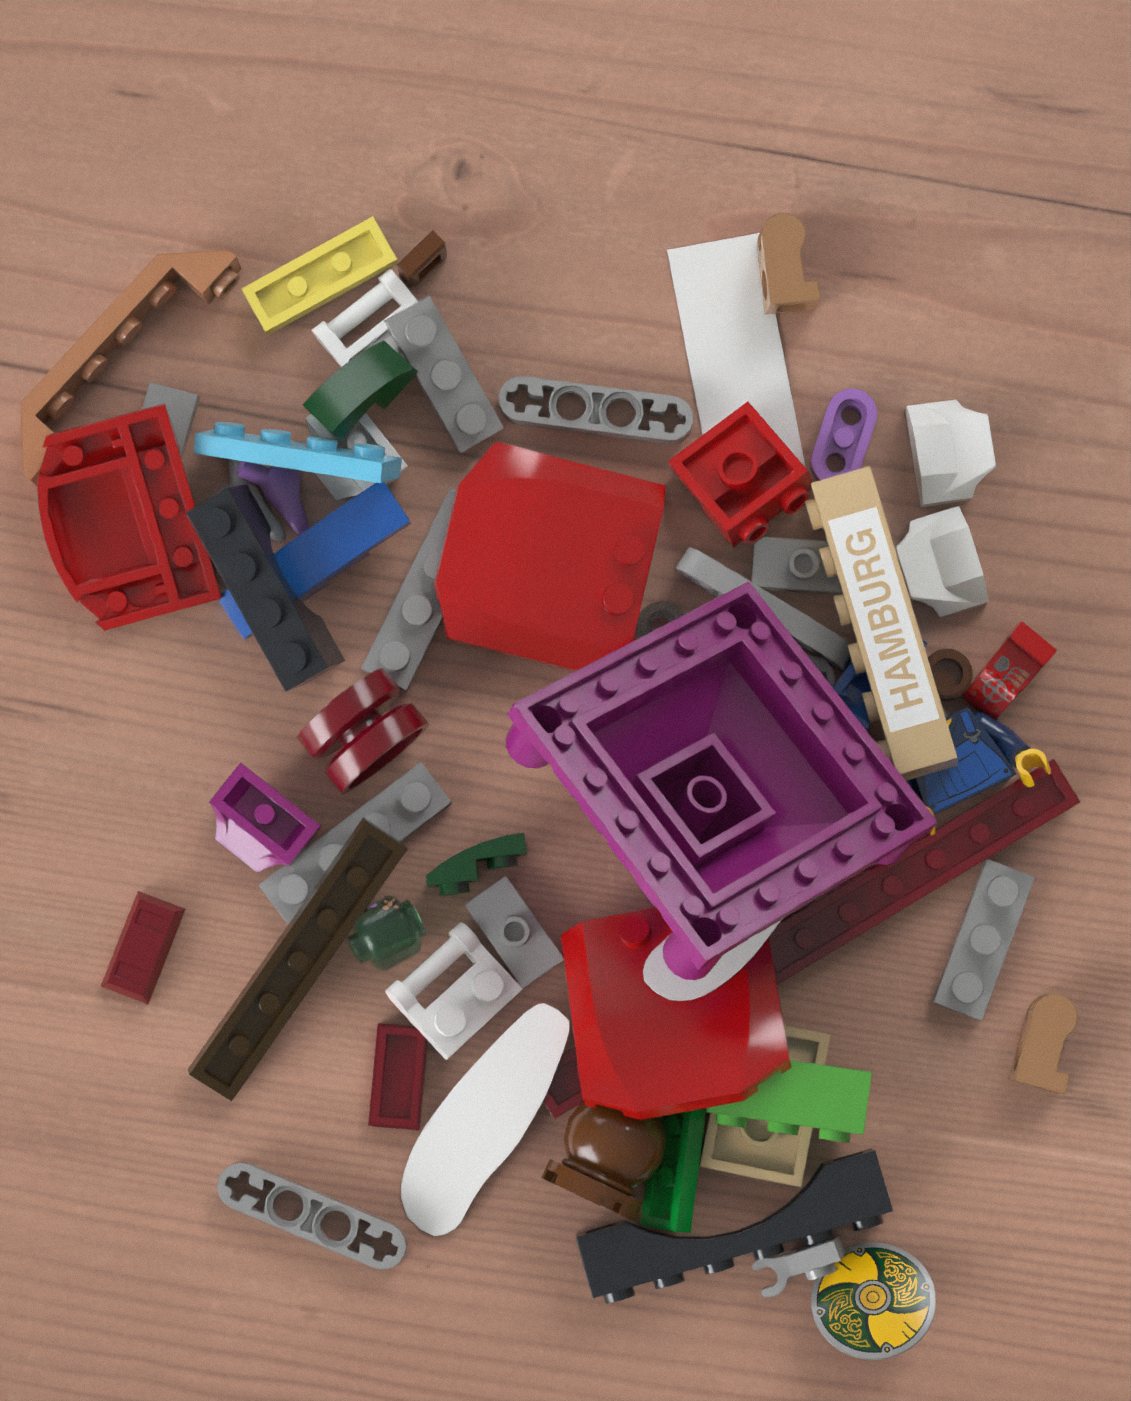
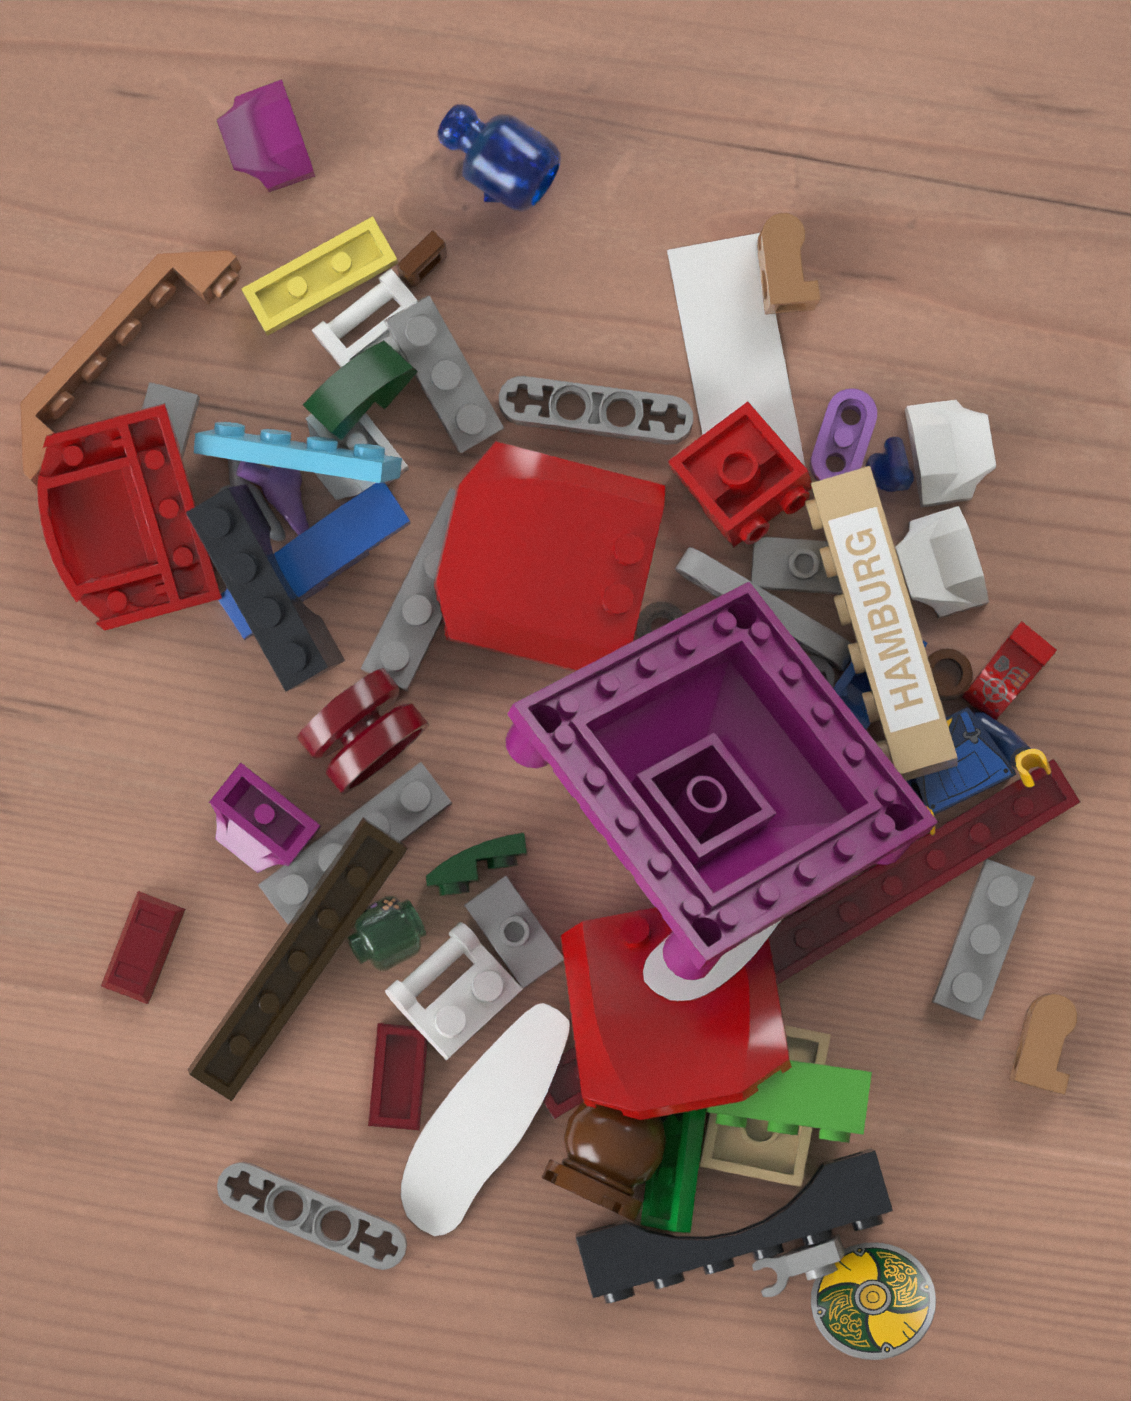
none -> magenta slope [217,79,316,192]
none -> clear blue piece [437,104,561,212]
none -> clear blue plate [866,437,914,492]

